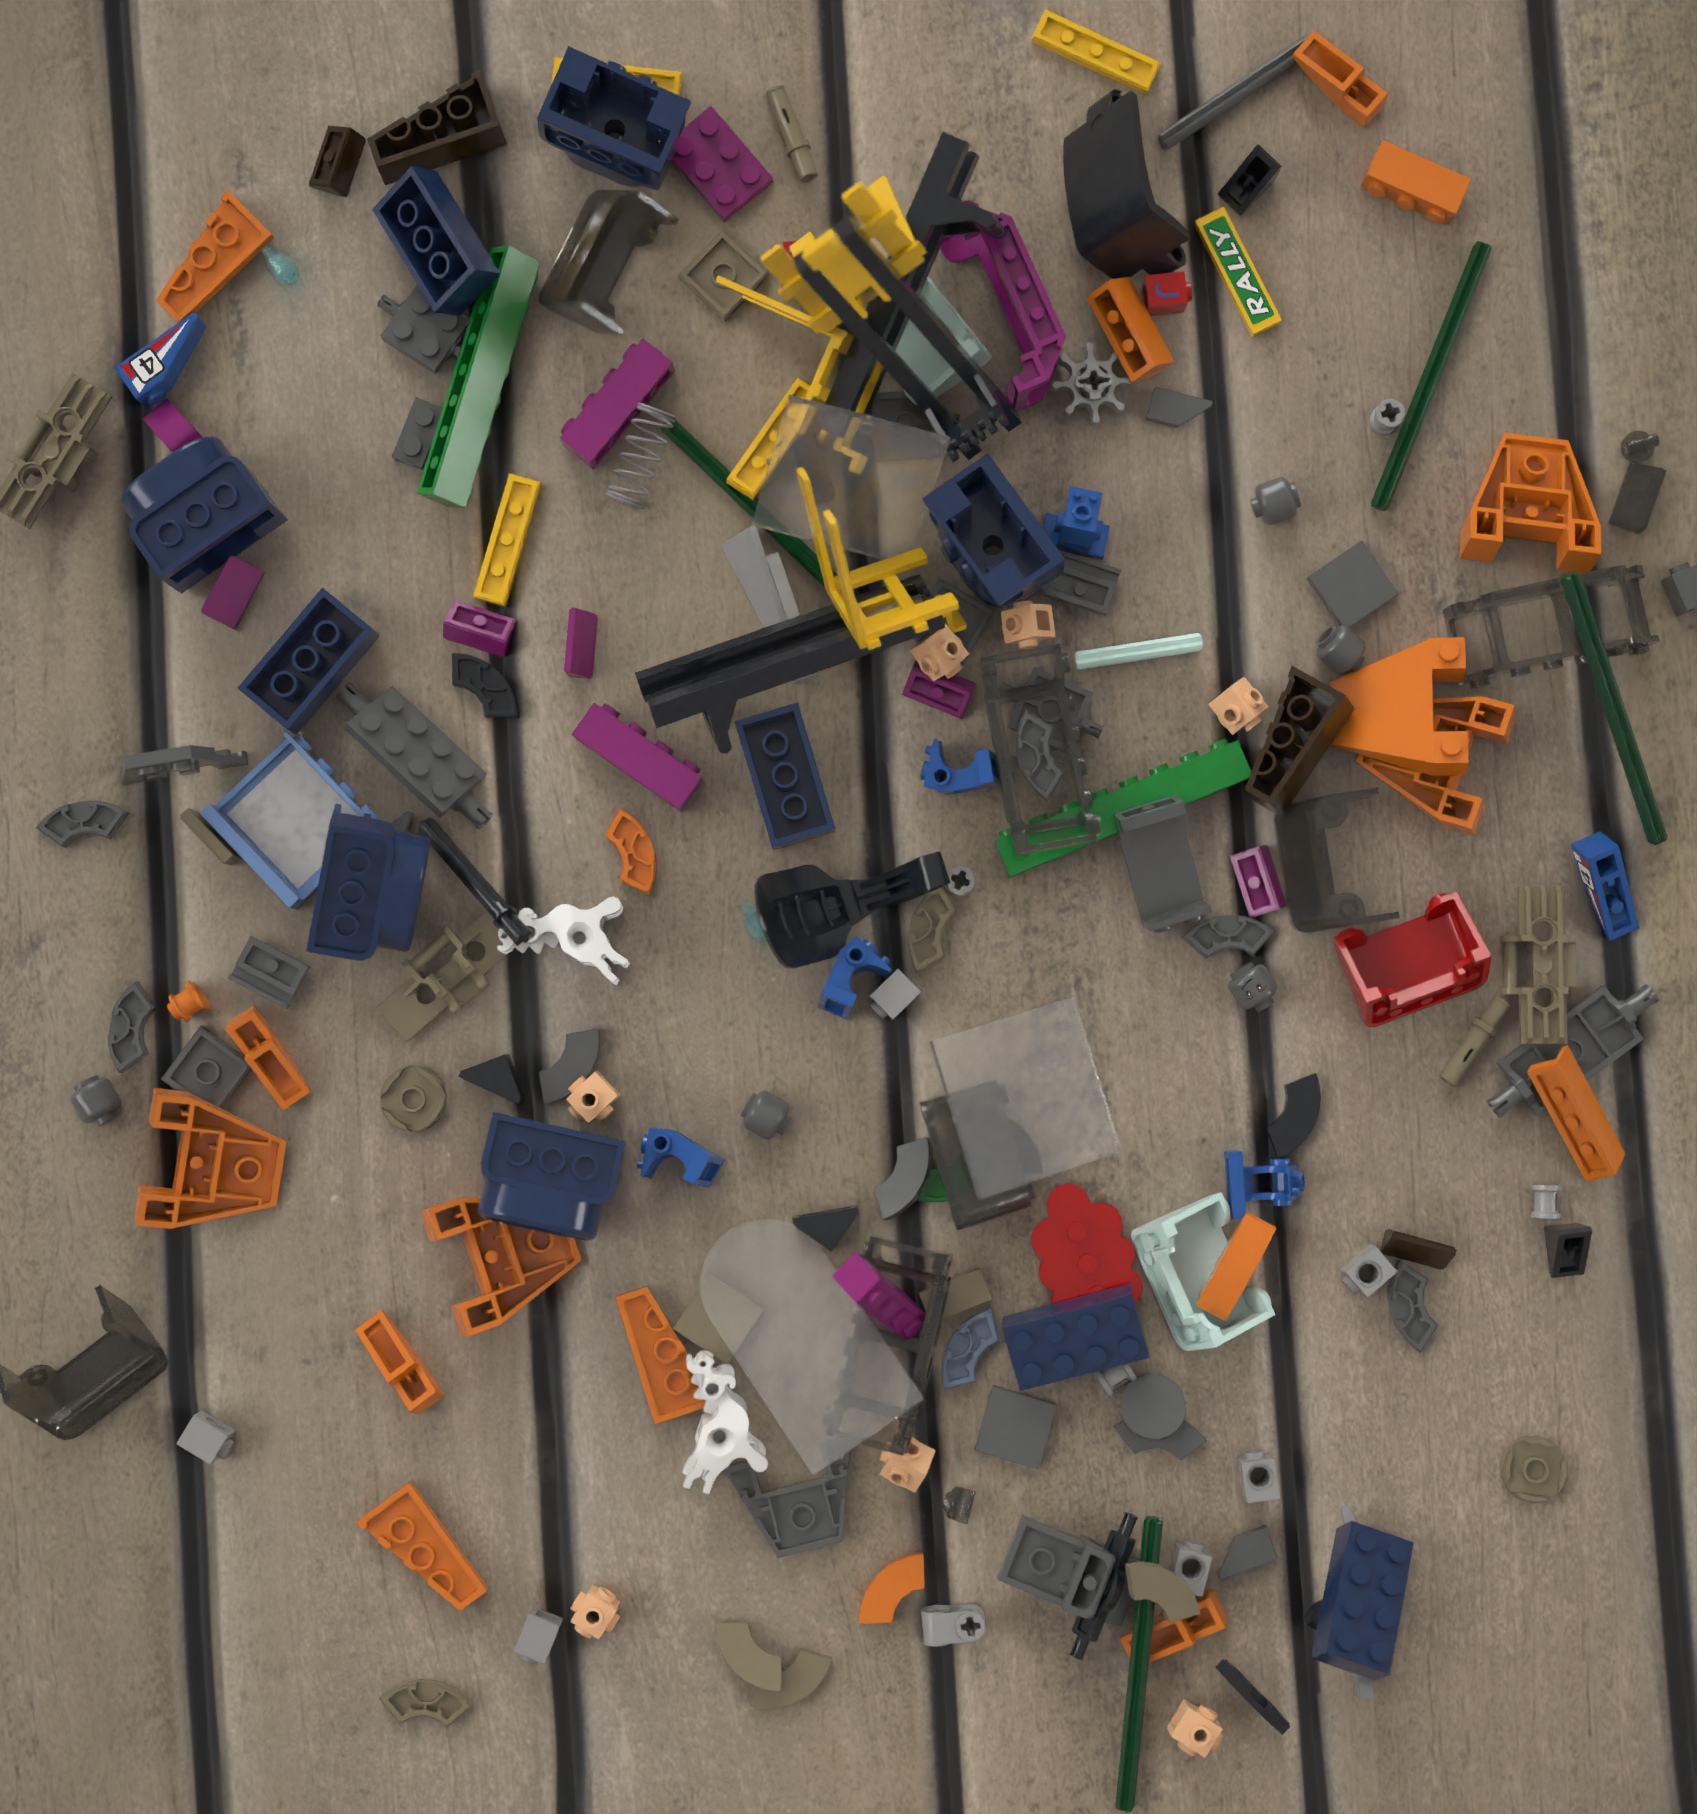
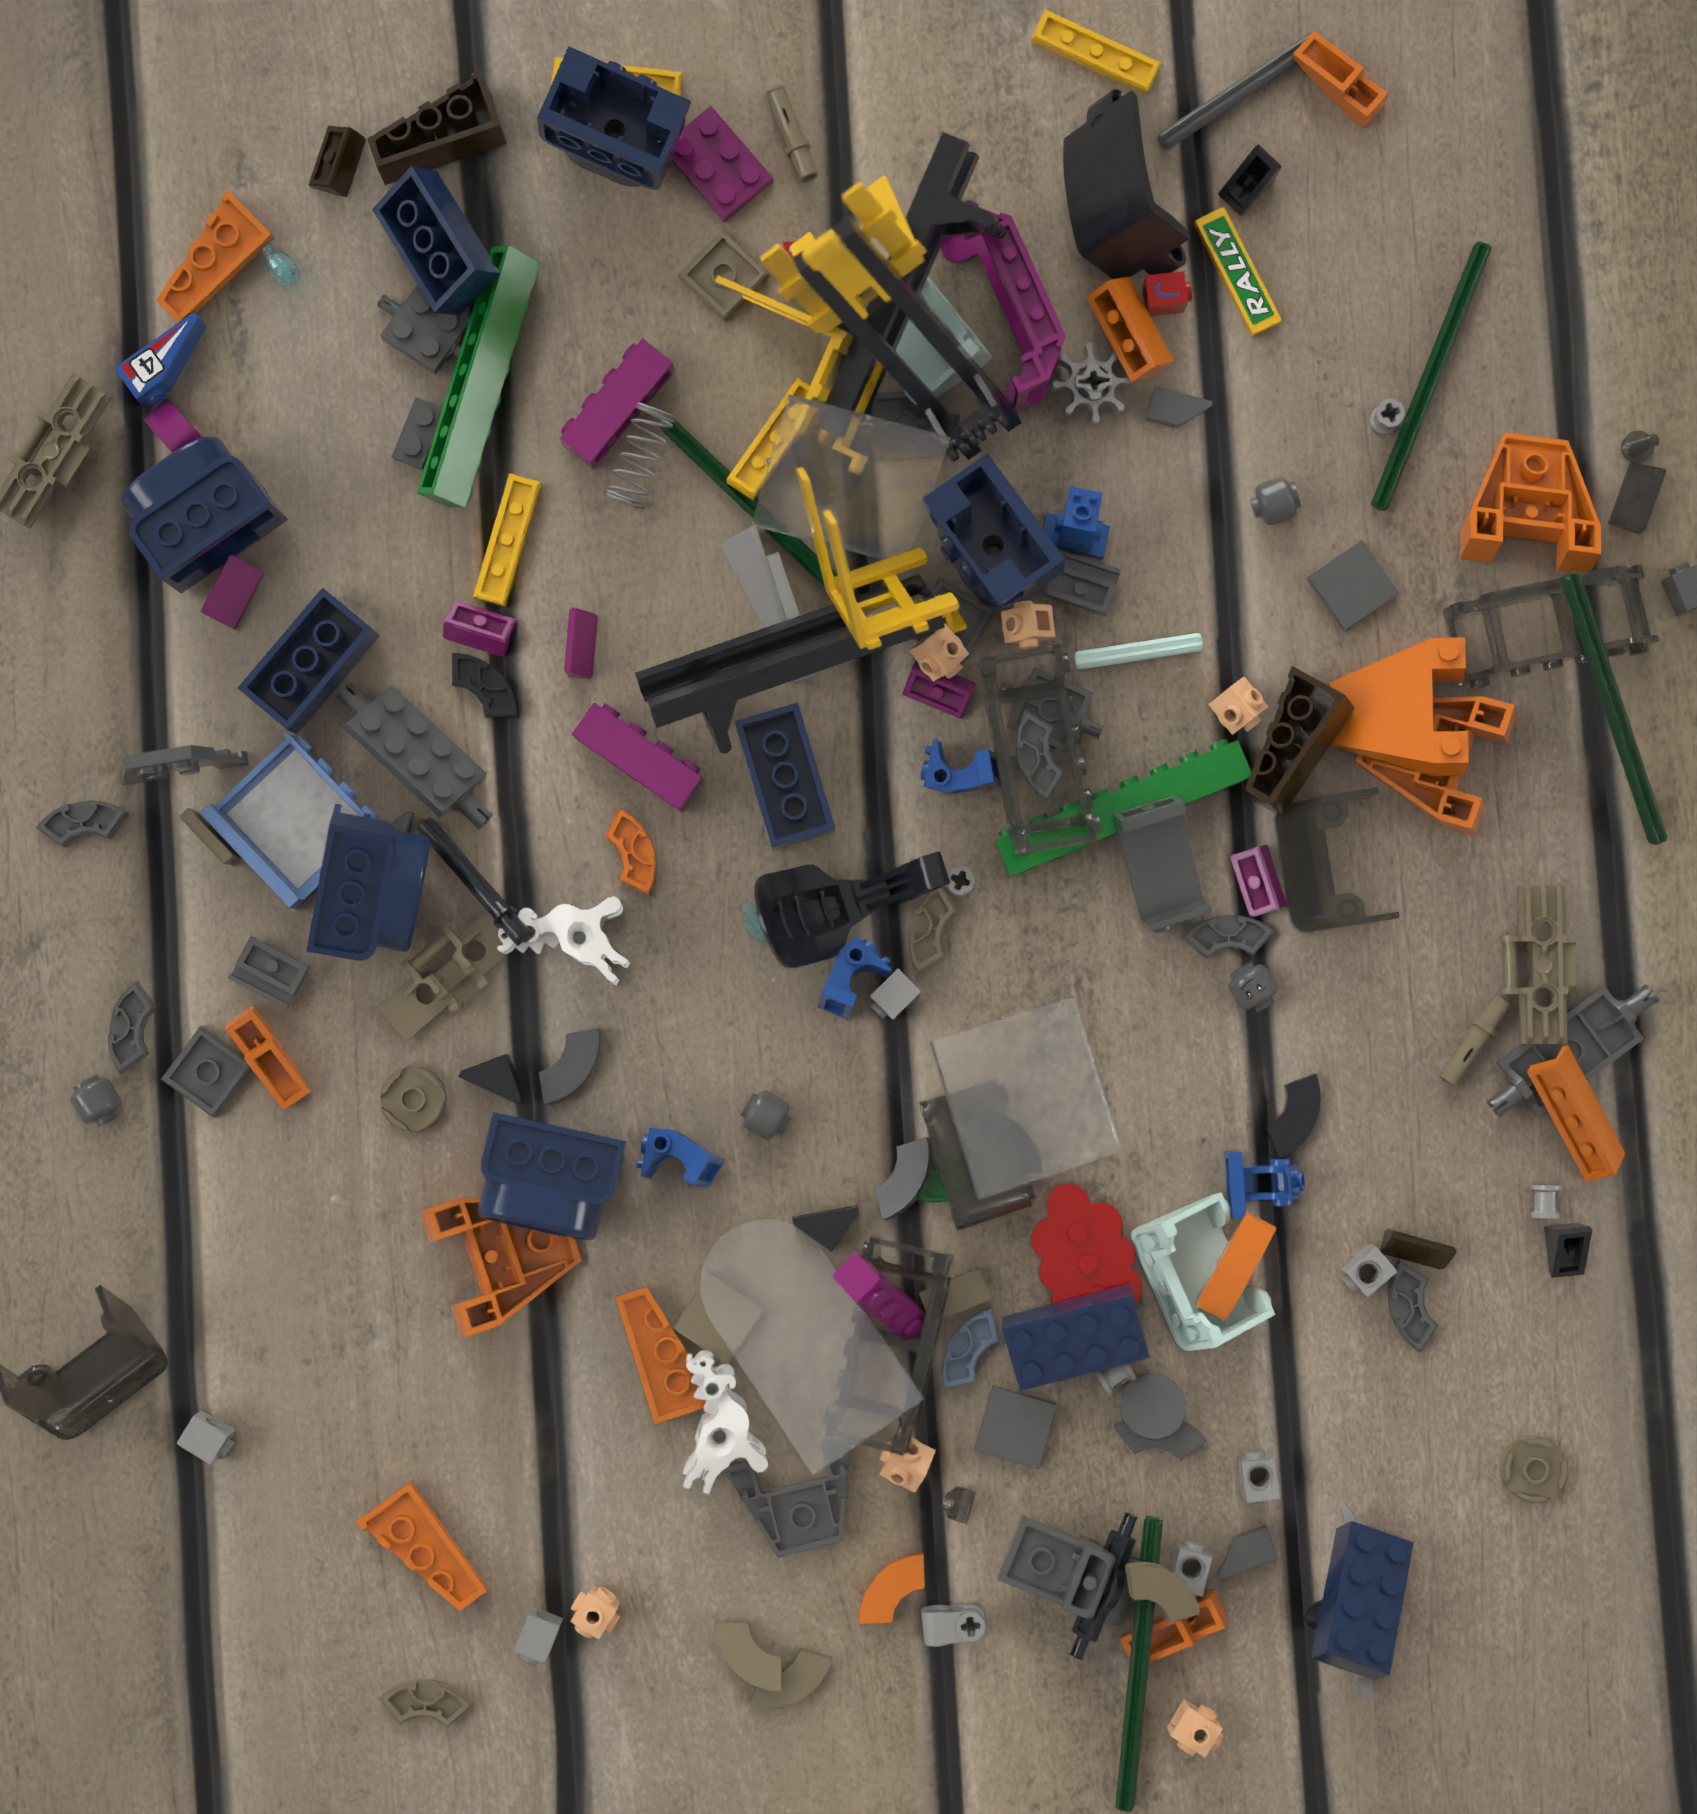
orange wedge [134,1088,287,1229] -> none
orange brick [167,980,212,1023] -> none
orange slope [355,1310,445,1415] -> none
clear smoke windscreen [538,190,679,335] -> none
light nougat brick [566,1071,620,1123] -> none
black tile [1215,1659,1290,1735] -> none
dark grey head [1316,625,1365,674] -> none
red windscreen [1334,891,1492,1027] -> none
orange brick [1360,140,1471,224] -> none
blue slope [1570,832,1639,941] -> none

